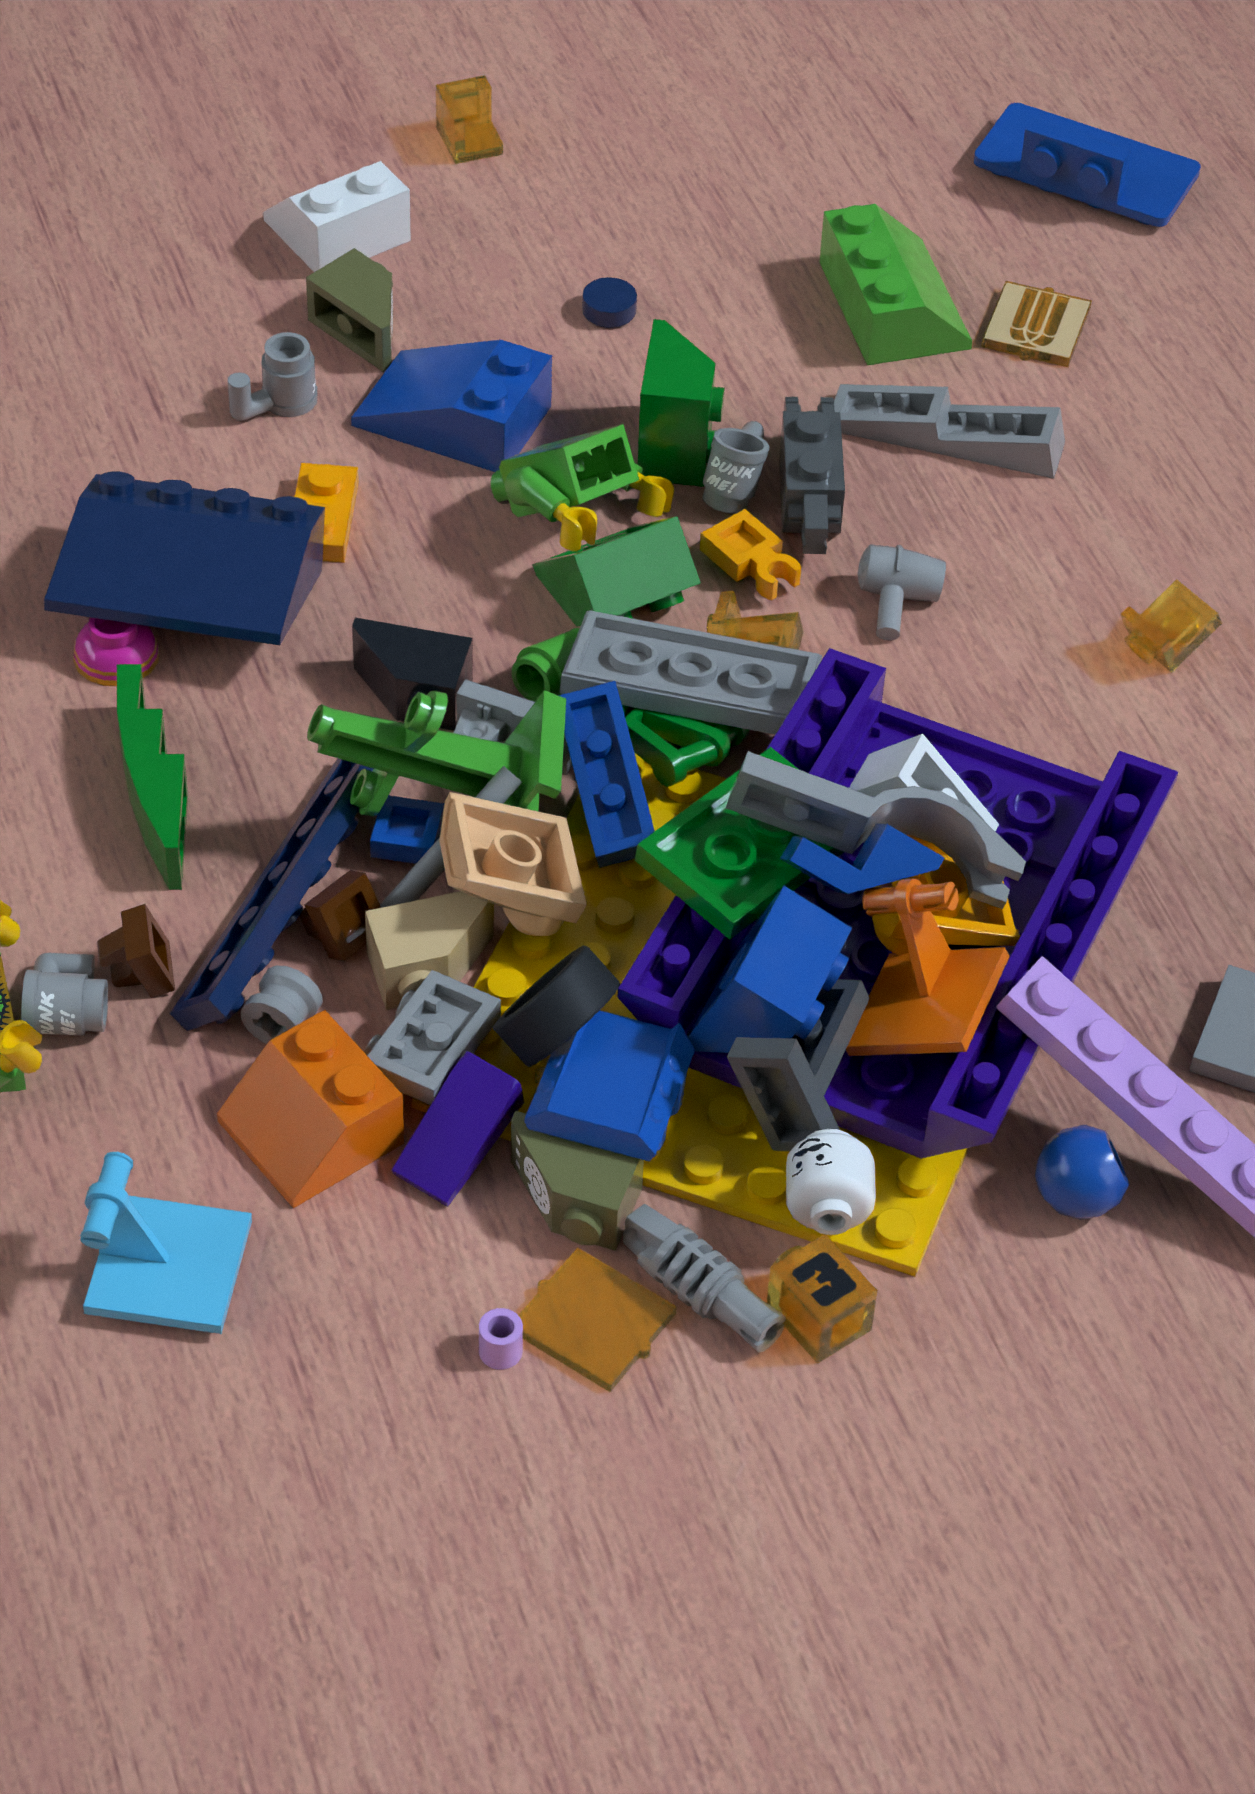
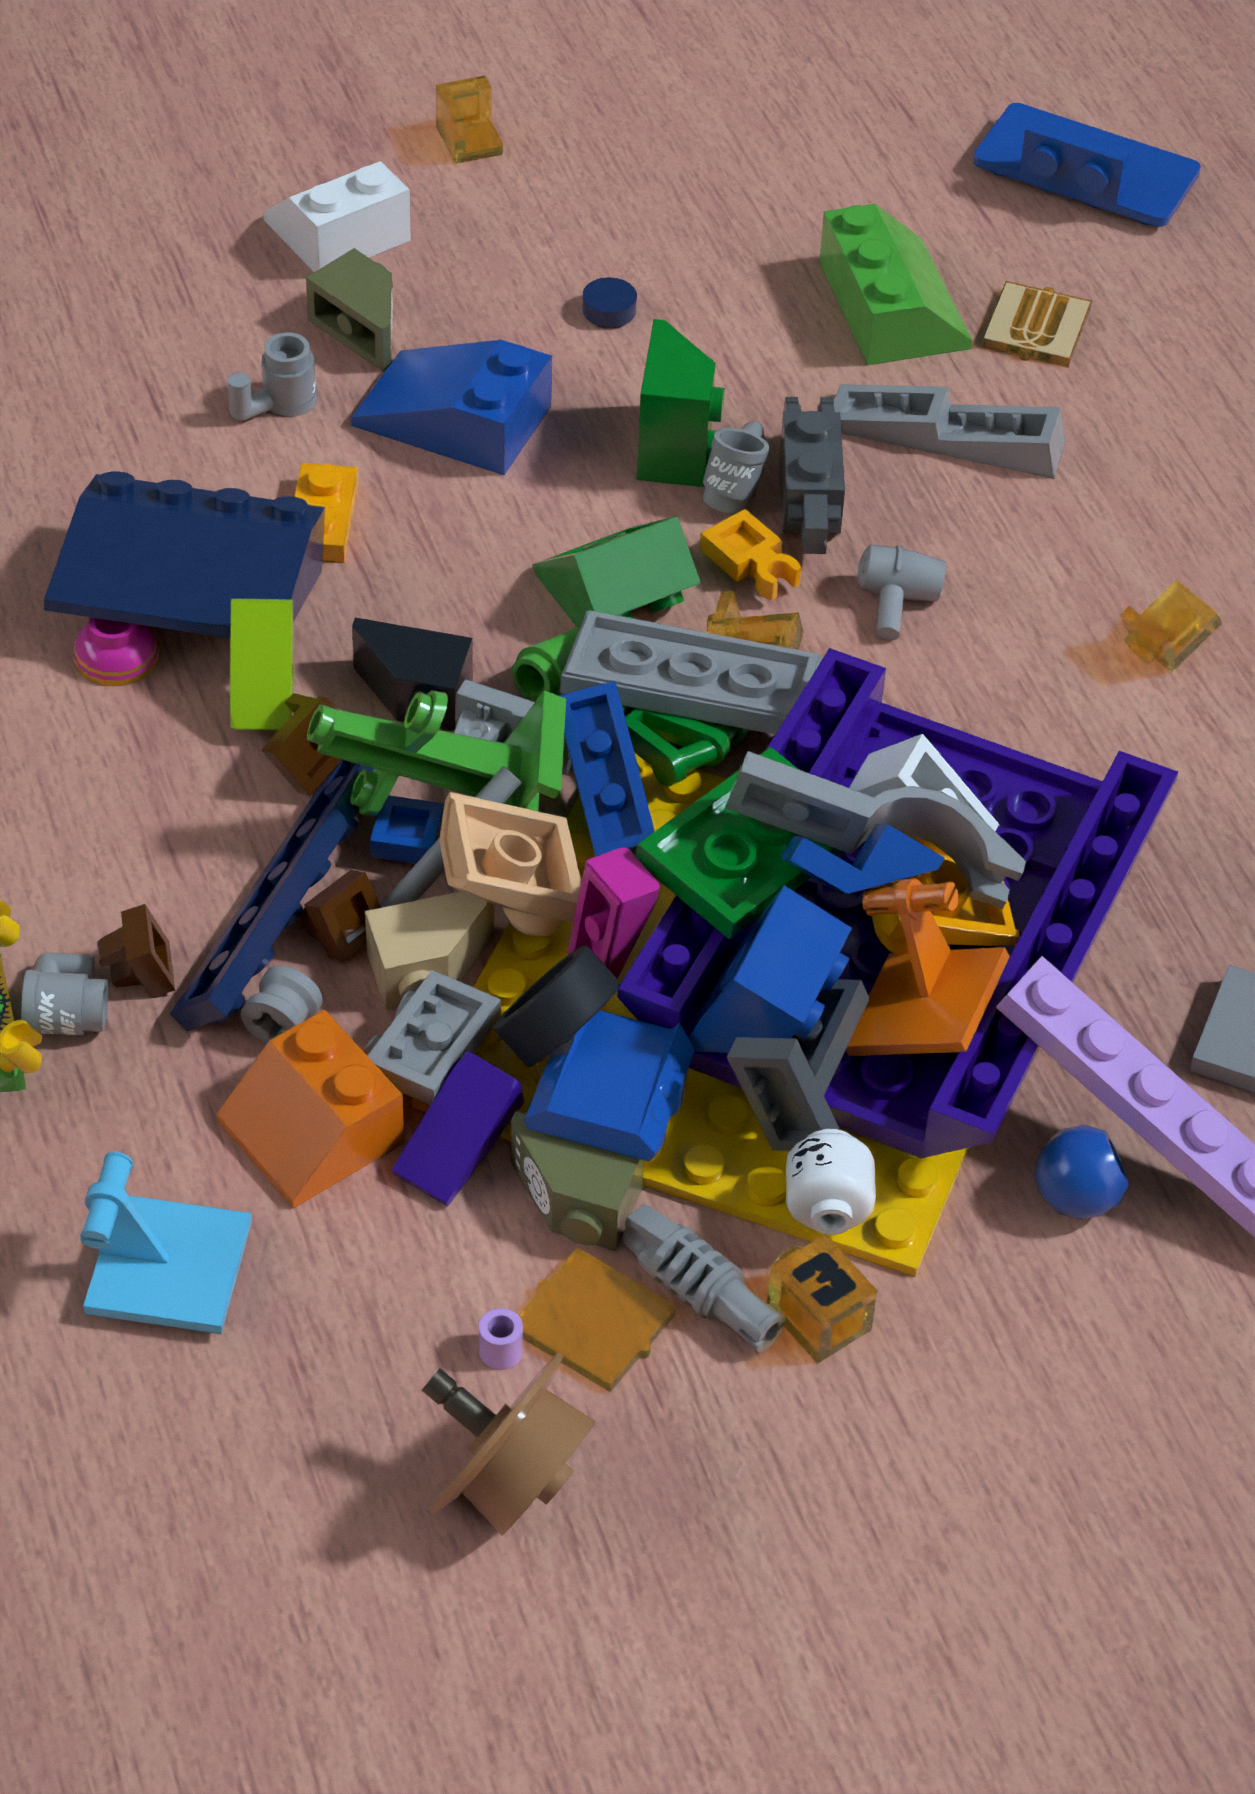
green slope [117,664,188,890] -> none
bright green torso [491,424,674,551] -> none
none -> lime slope [230,599,294,730]
none -> reddish brown bracket [261,693,342,796]
none -> medium nougat piece [421,1352,596,1536]
none -> dark pink slope [567,848,660,979]

